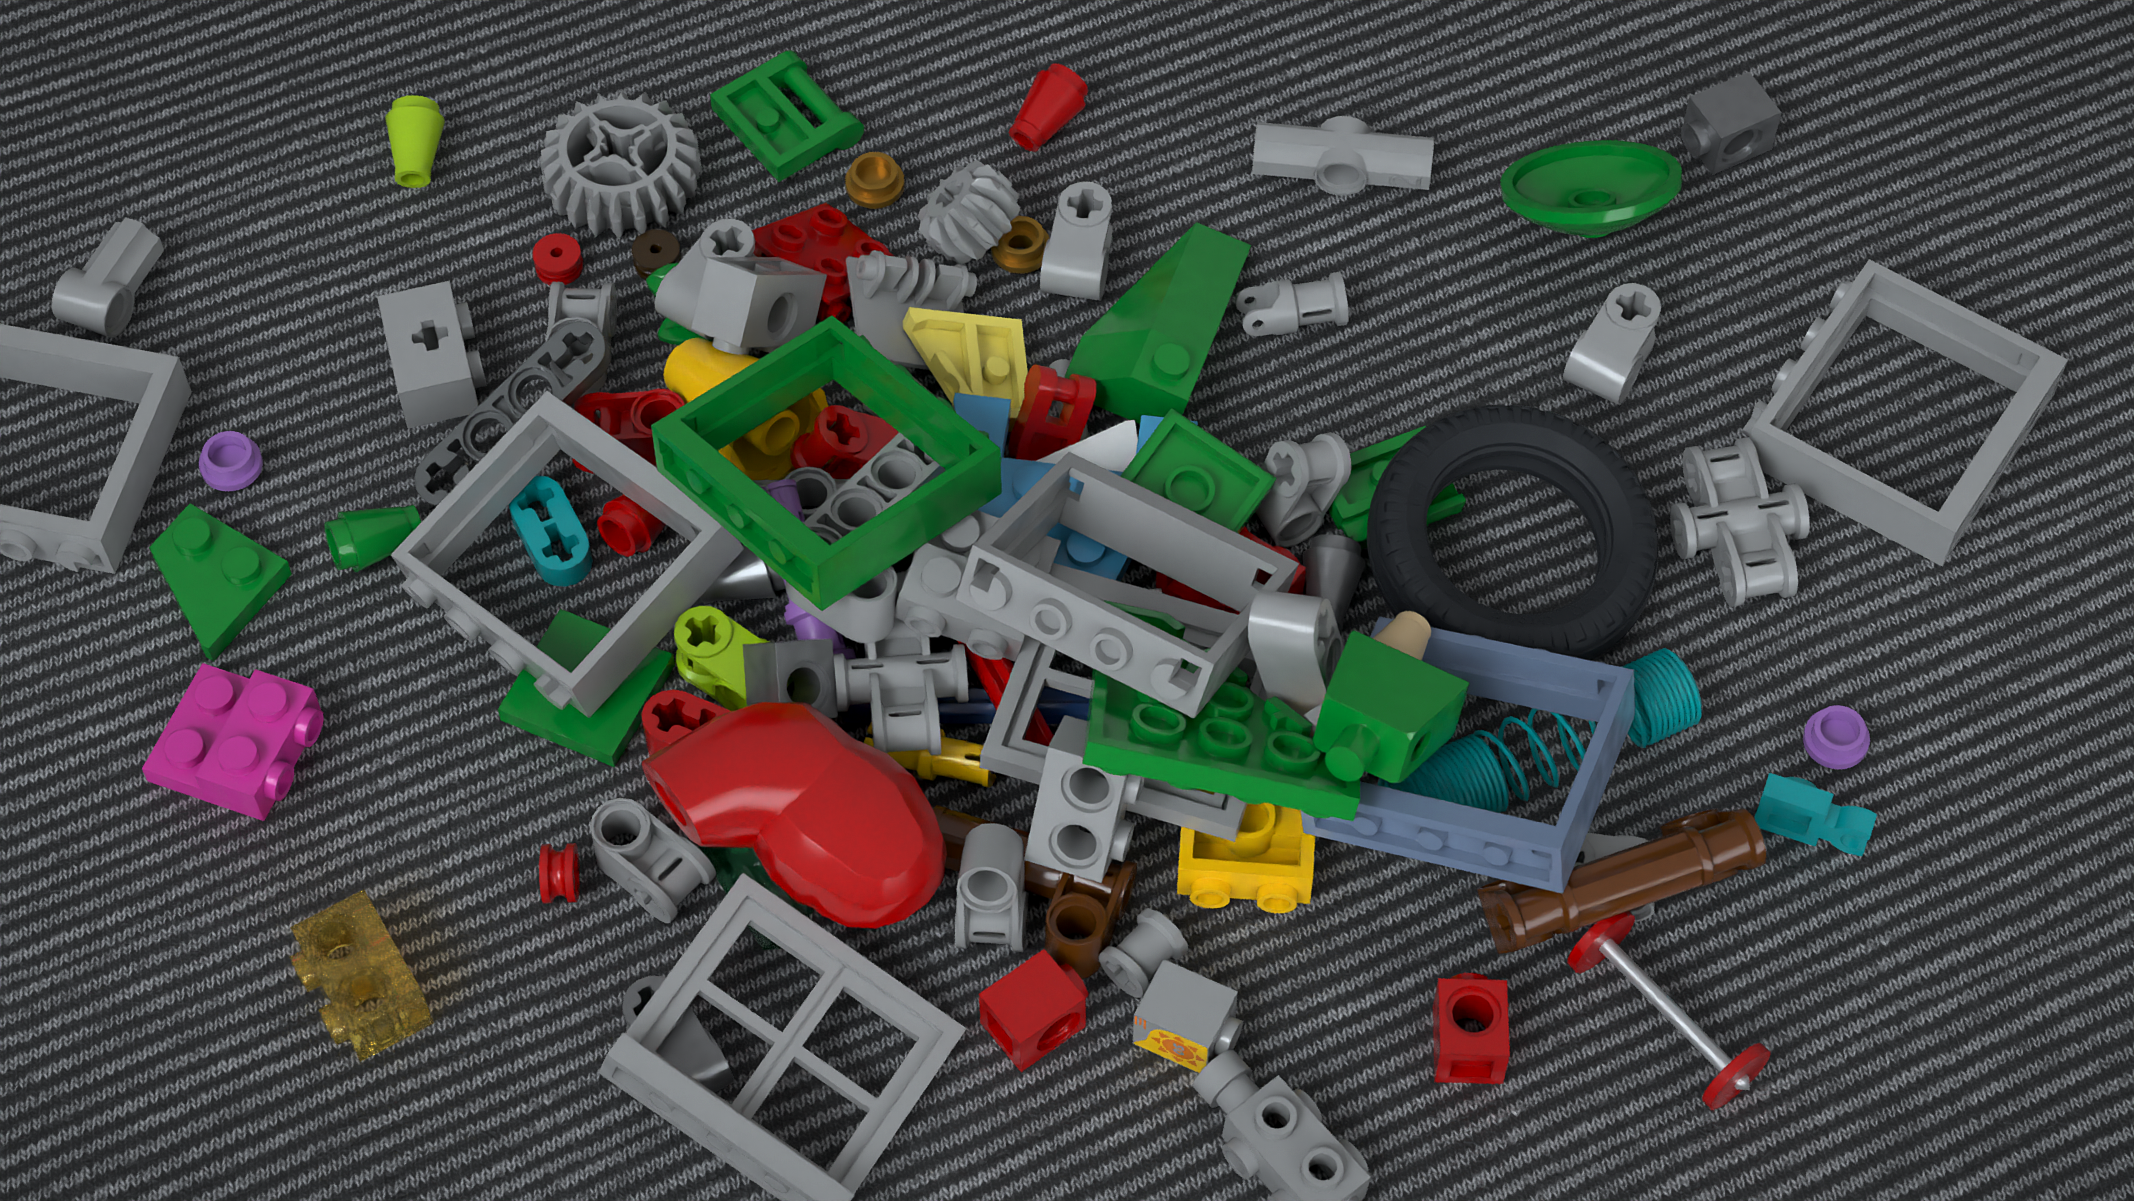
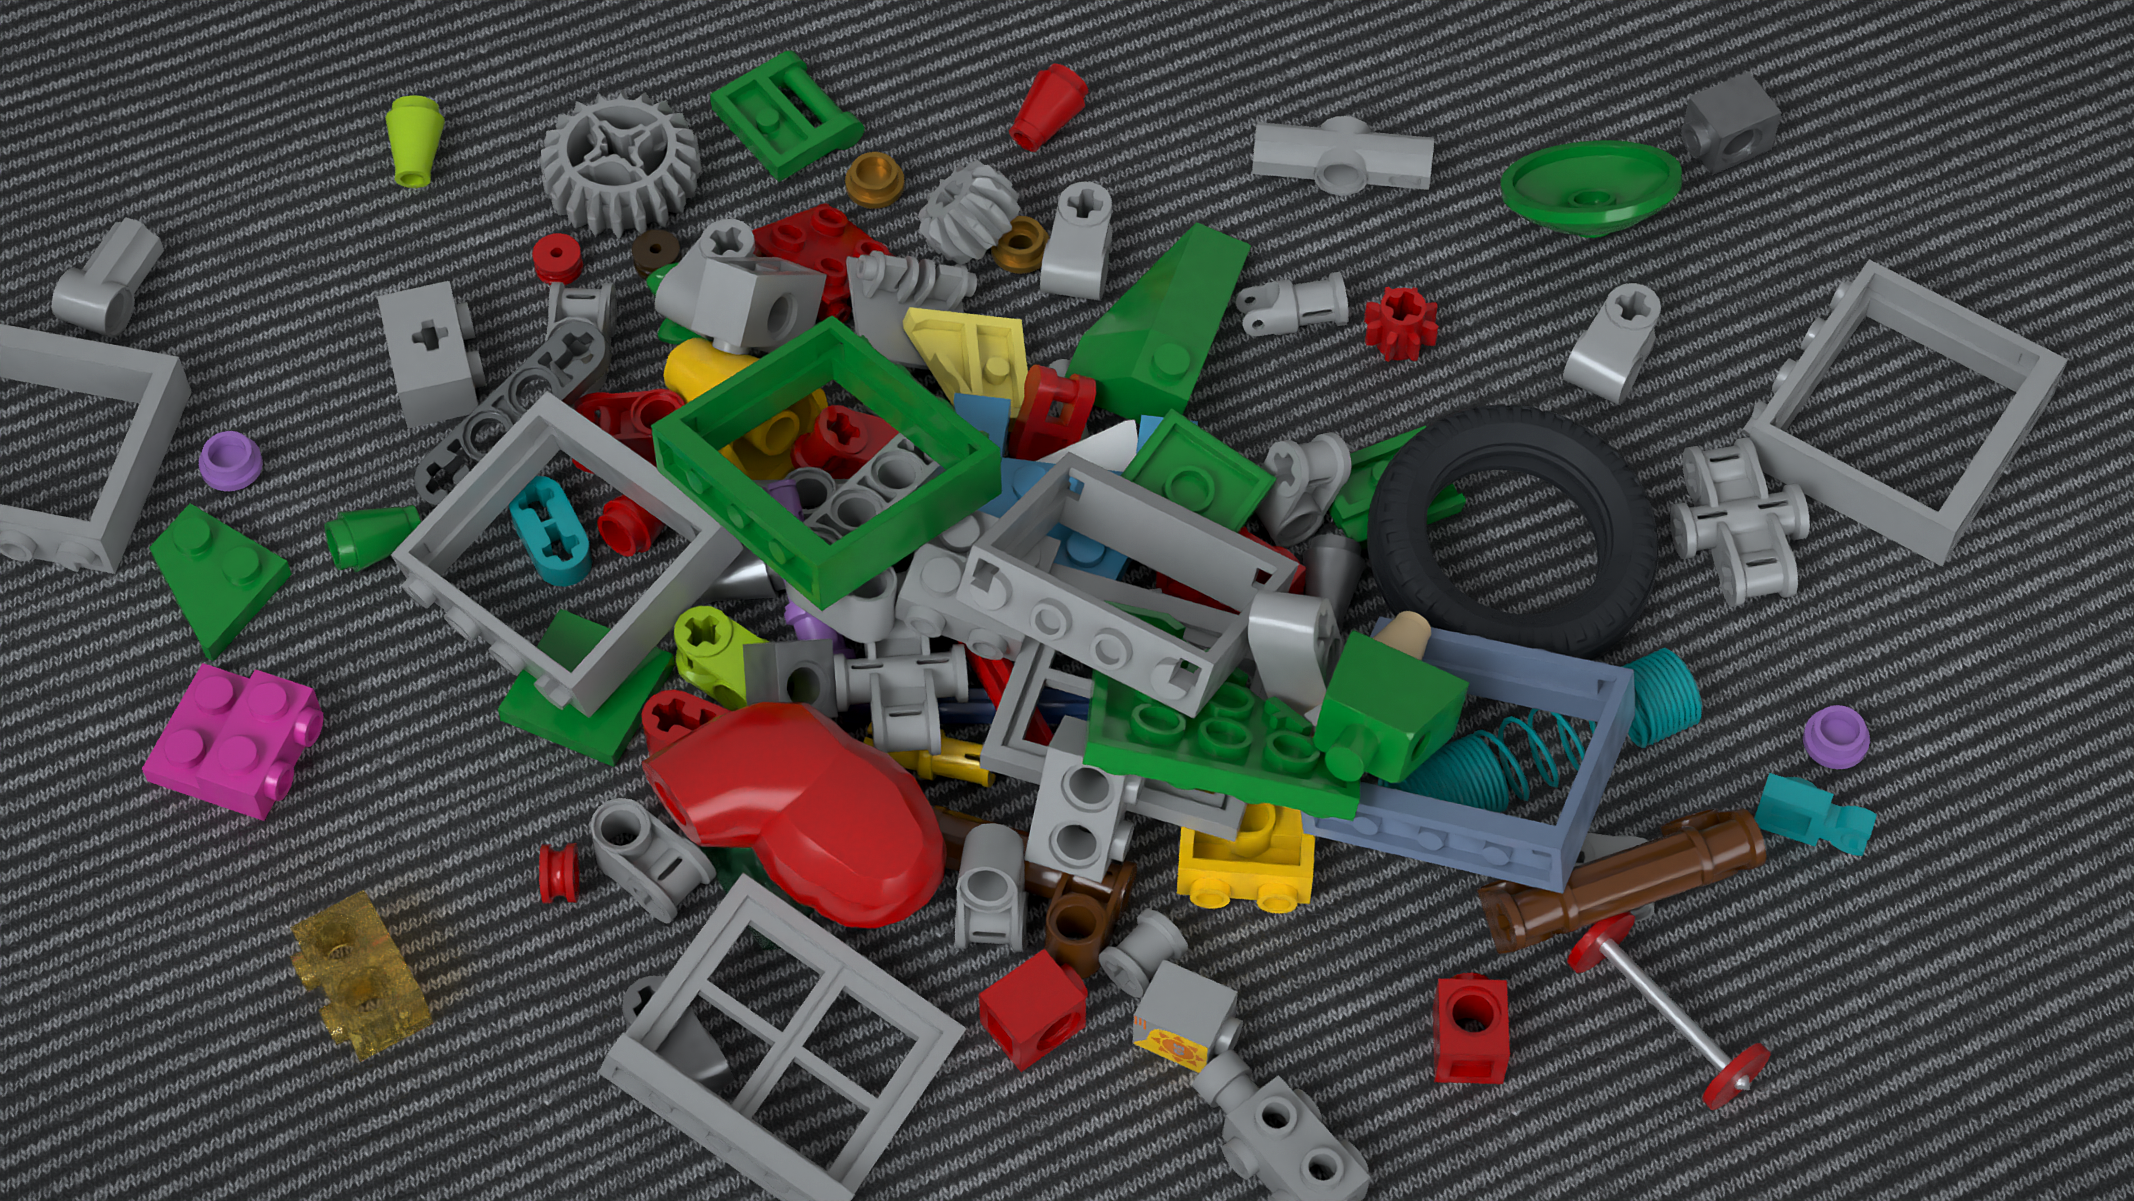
none -> red gear [1364,286,1439,362]

